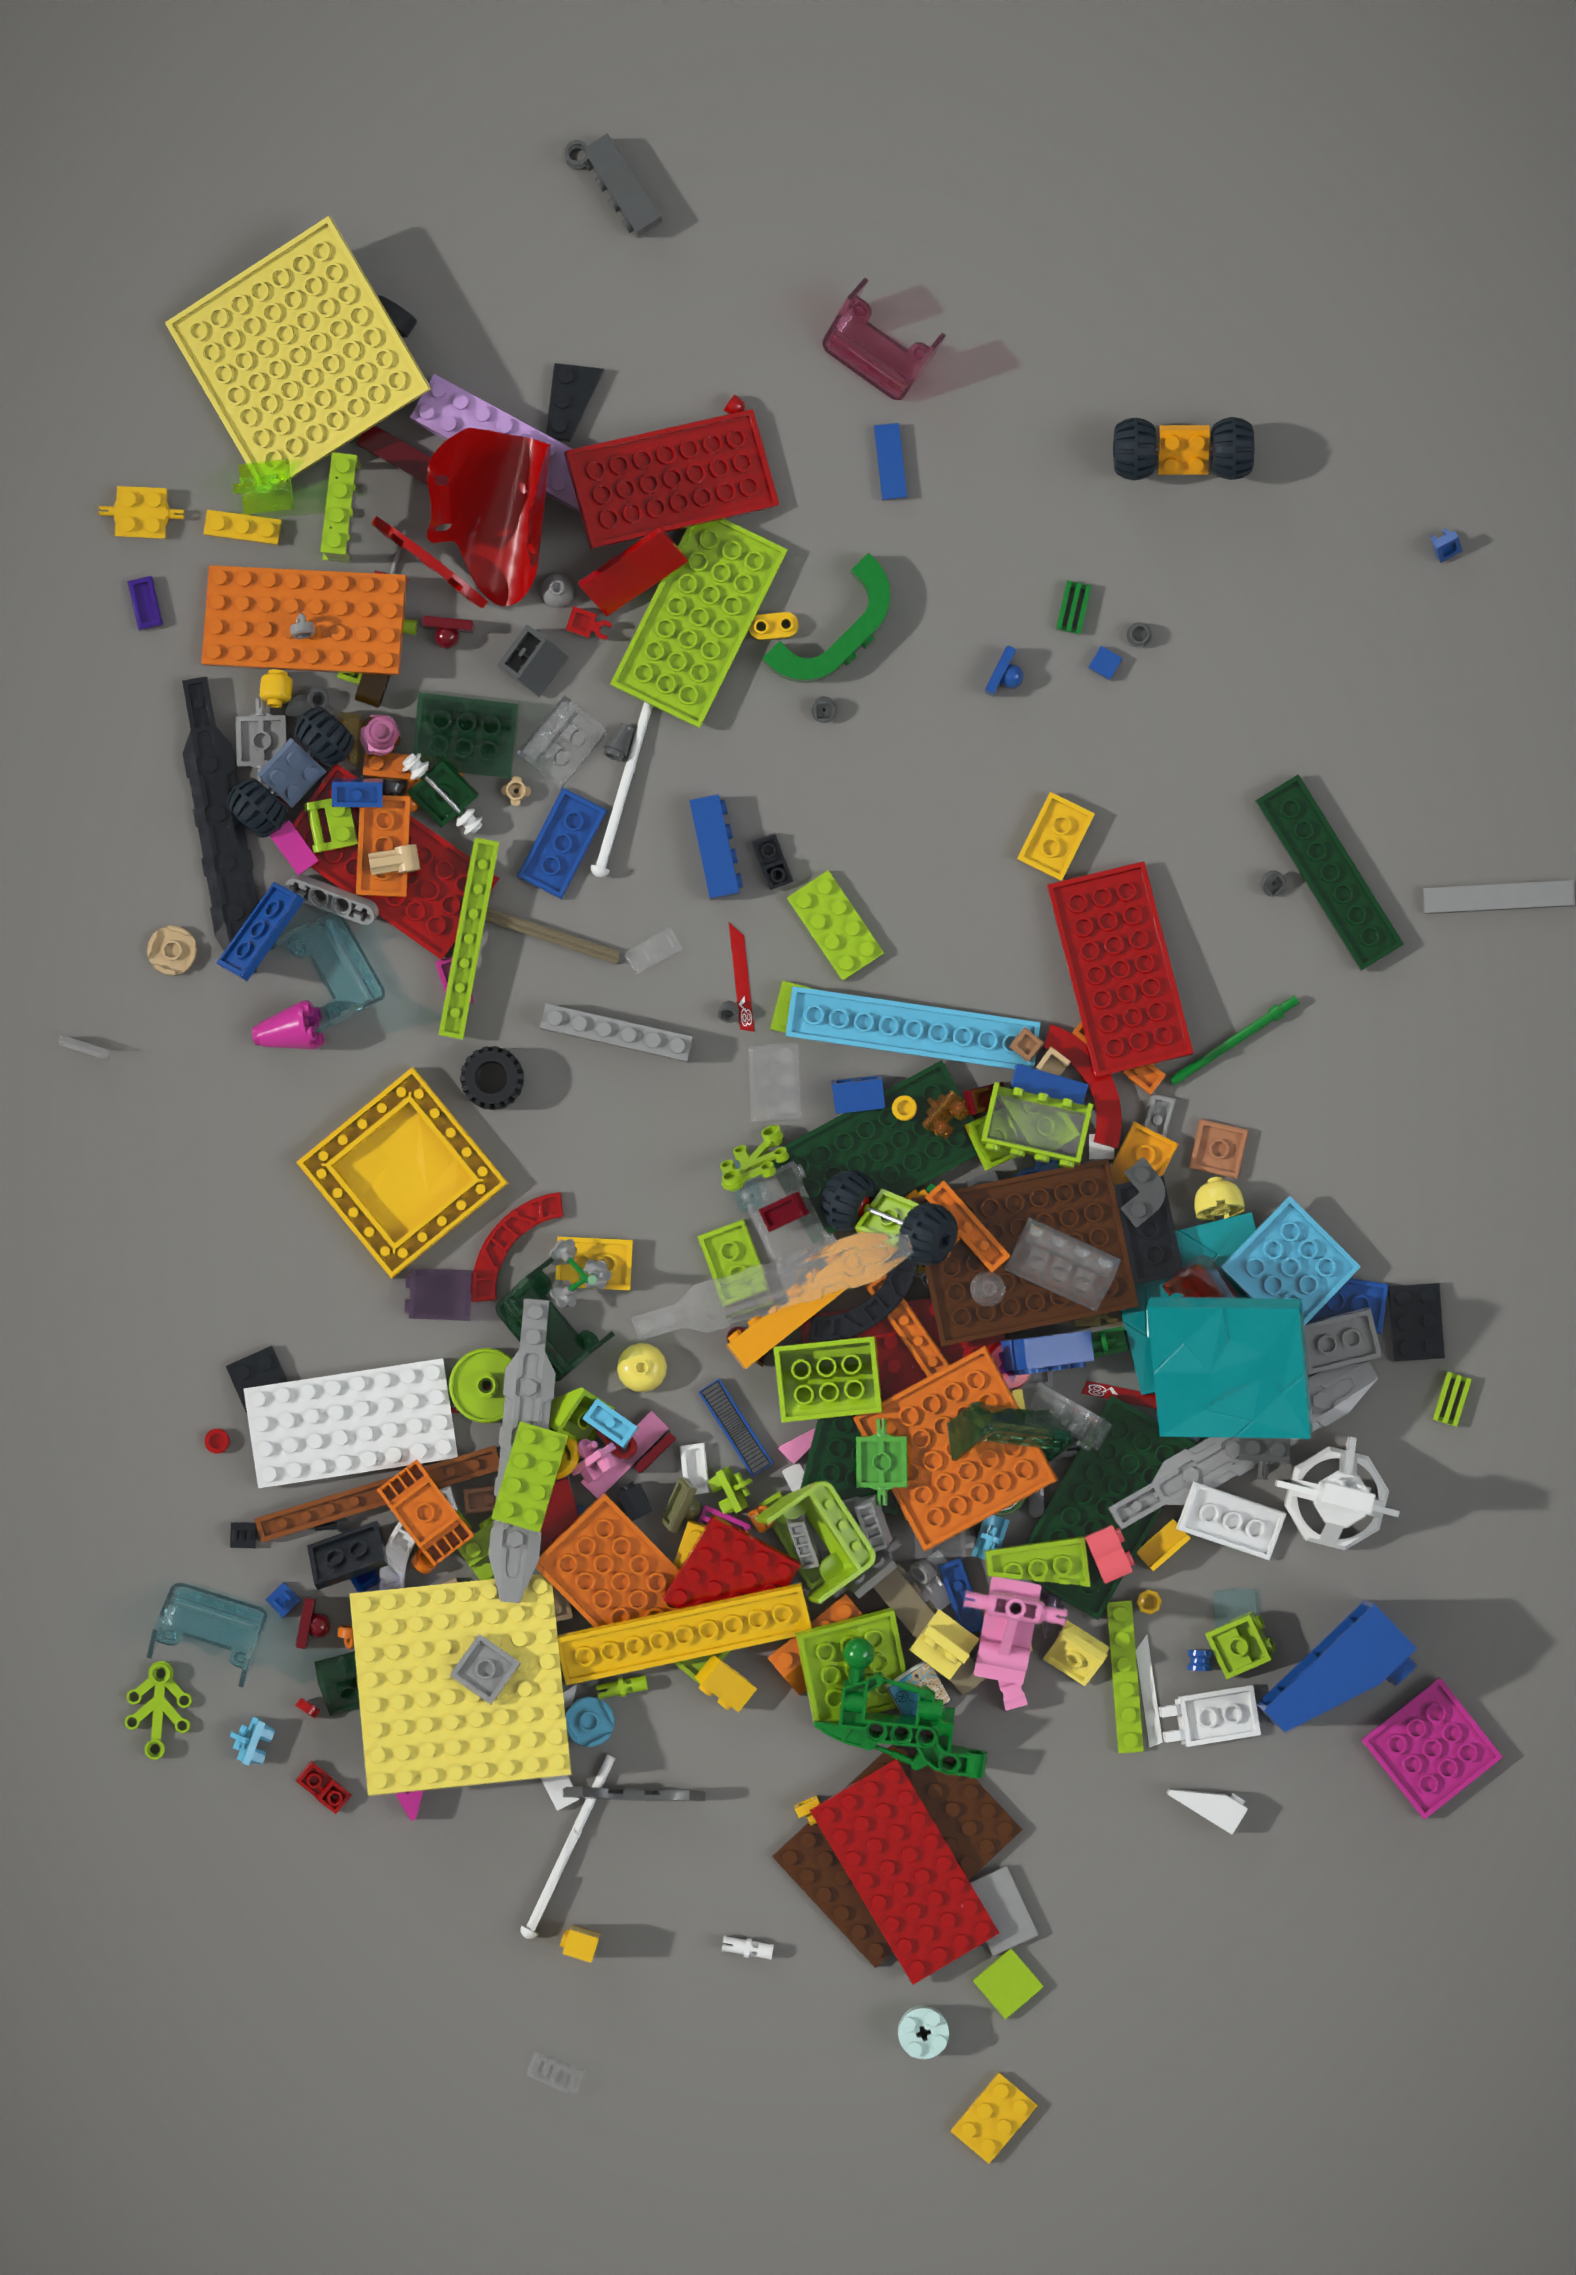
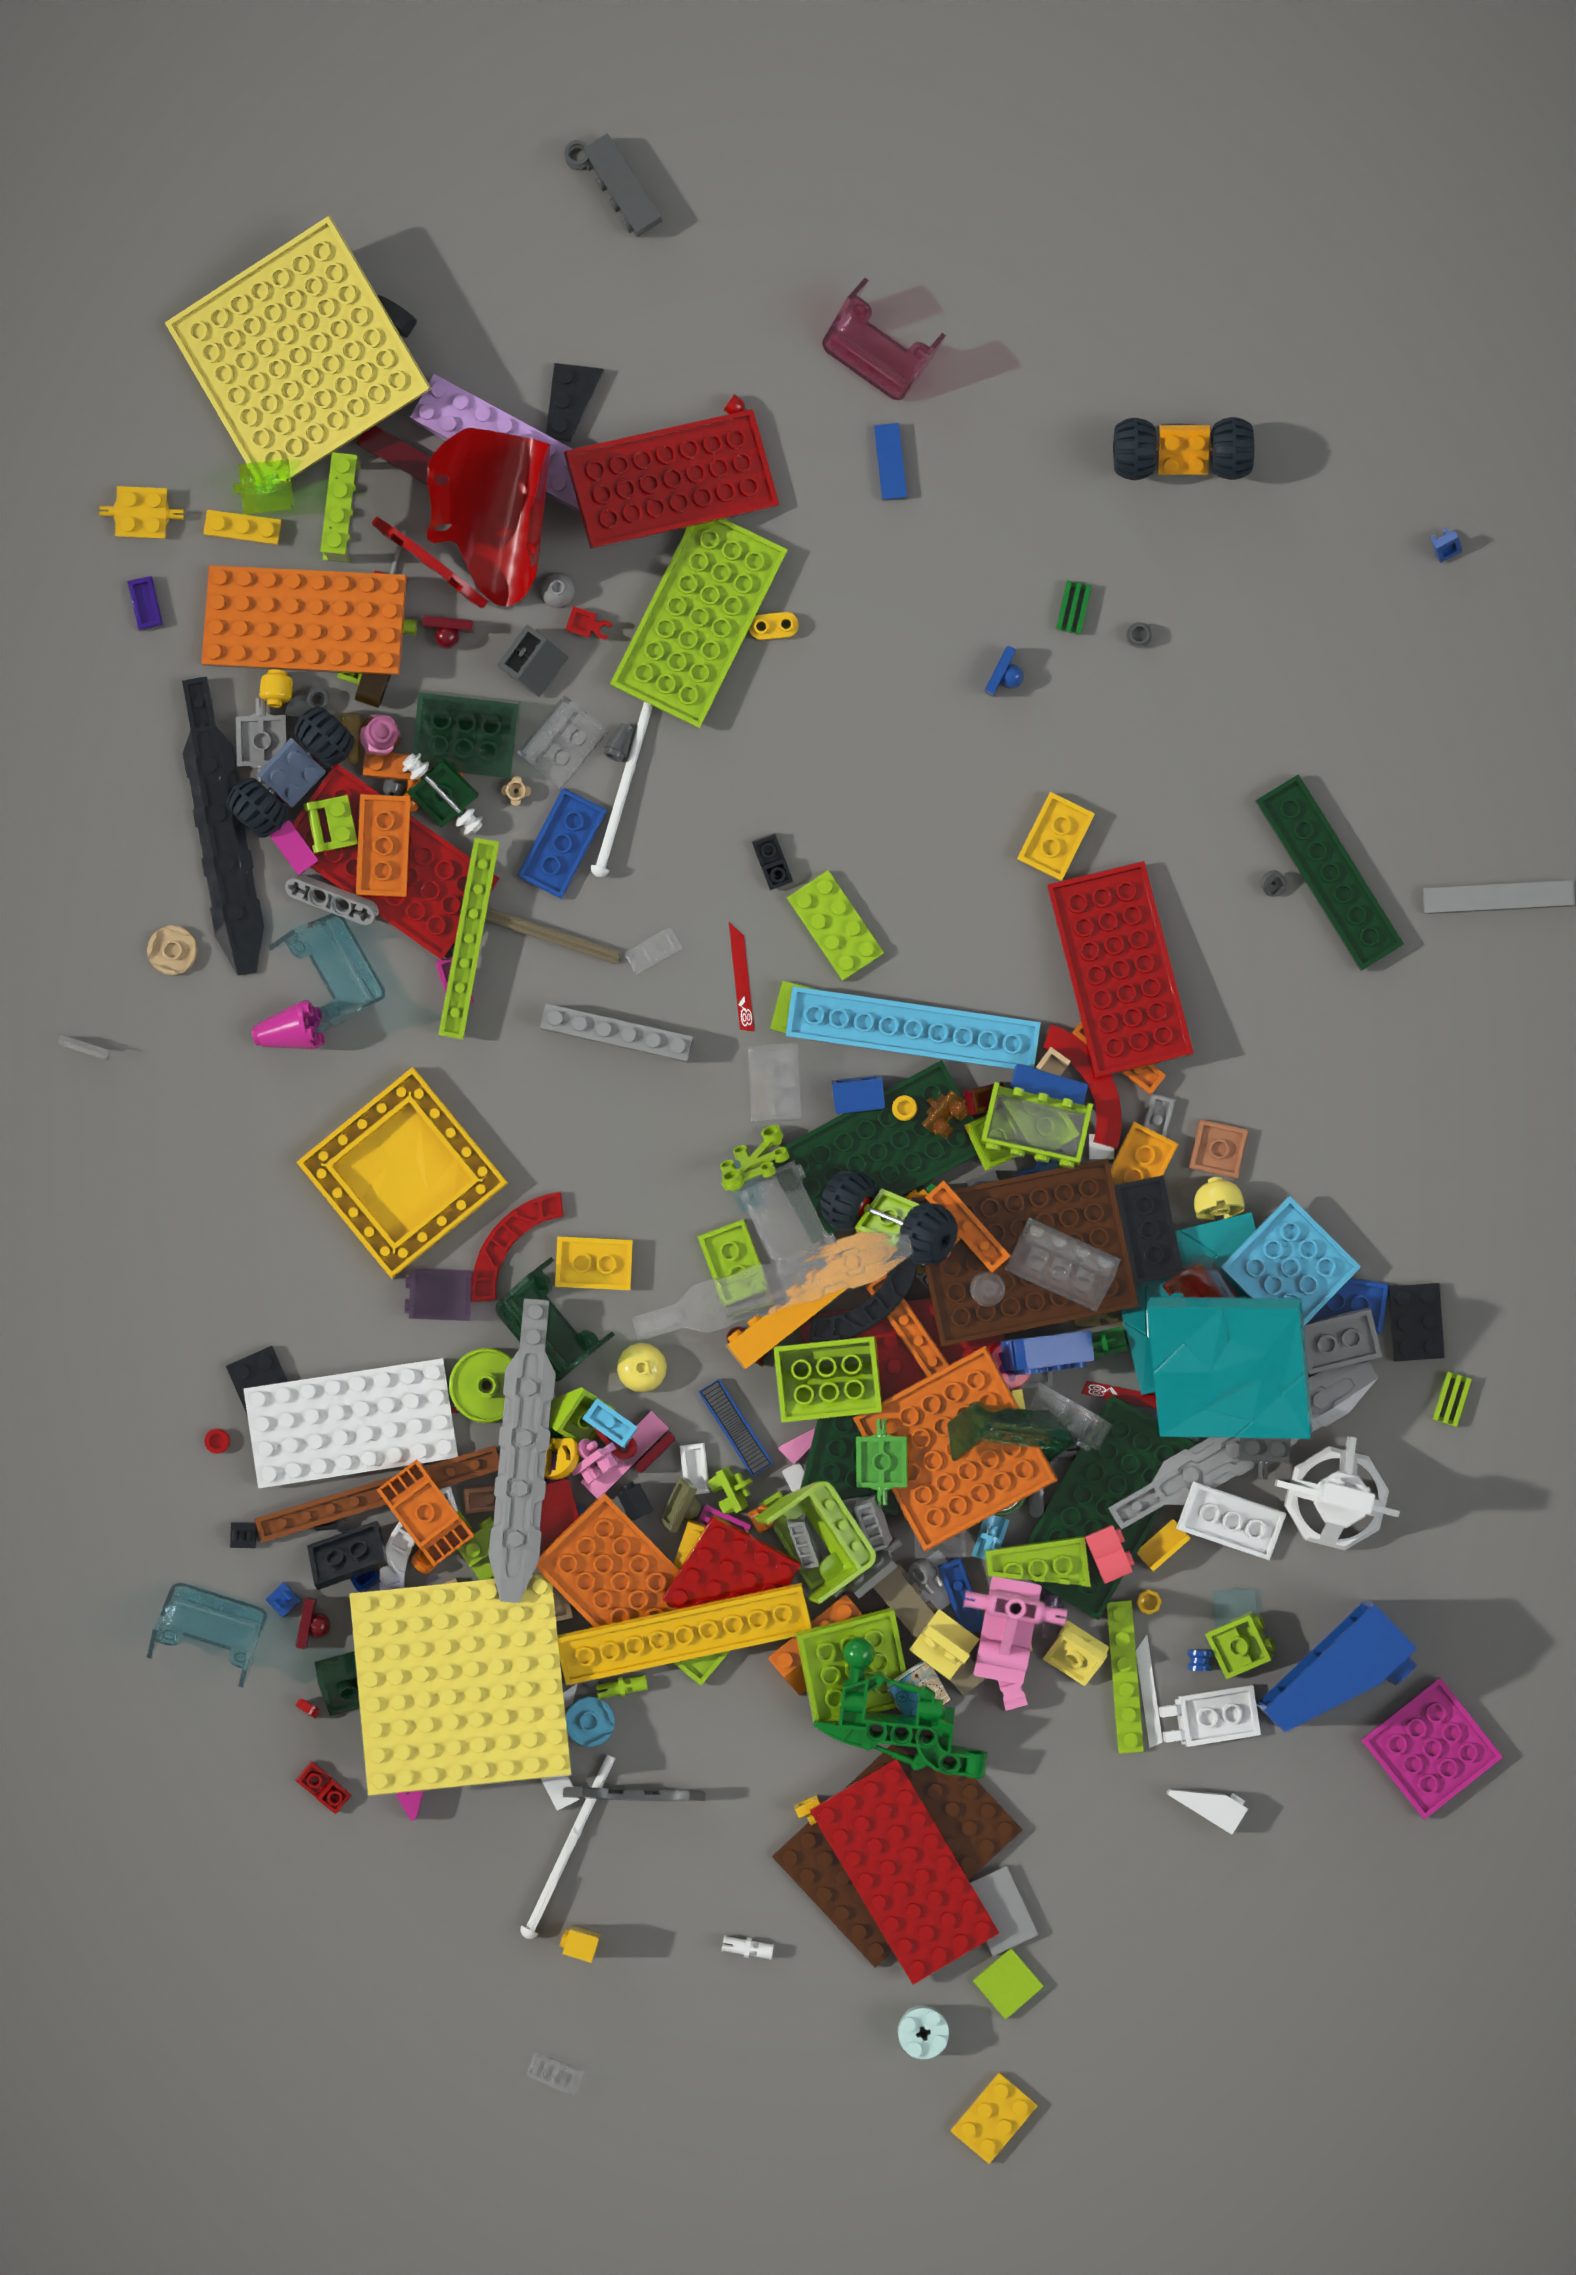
lime plant [124,1661,193,1760] -> none
blue tile [217,882,305,981] -> none
medium azure hips [230,1716,275,1766] -> none
light grey tile [290,613,316,639] -> none
blue panel [332,778,384,807] -> none
orange tile [337,1625,354,1649] -> none
tan piece [368,844,421,875] -> none
light grey tile [450,1634,521,1705] -> none
black tyre [460,1046,524,1110] -> none
lime plate [491,1421,569,1533] -> none
light grey plant [549,1239,612,1308] -> none
red tile [578,527,688,616] -> none
blue brick [689,794,743,900] -> none
yellow brick [695,1654,757,1713] -> none
dark grey hinge [718,1001,739,1023] -> none
dark red tile [759,1191,809,1232] -> none
green arch [762,552,890,683] -> none
dark grey tile [811,696,837,723] -> none
light grey tile [964,1525,976,1548] -> none
medium nougat tile [1008,1027,1044,1062] -> none
blue tile [1088,646,1123,681] -> none
dark grey plate [1120,1157,1165,1228] -> none
green bar [1169,995,1299,1086] -> none

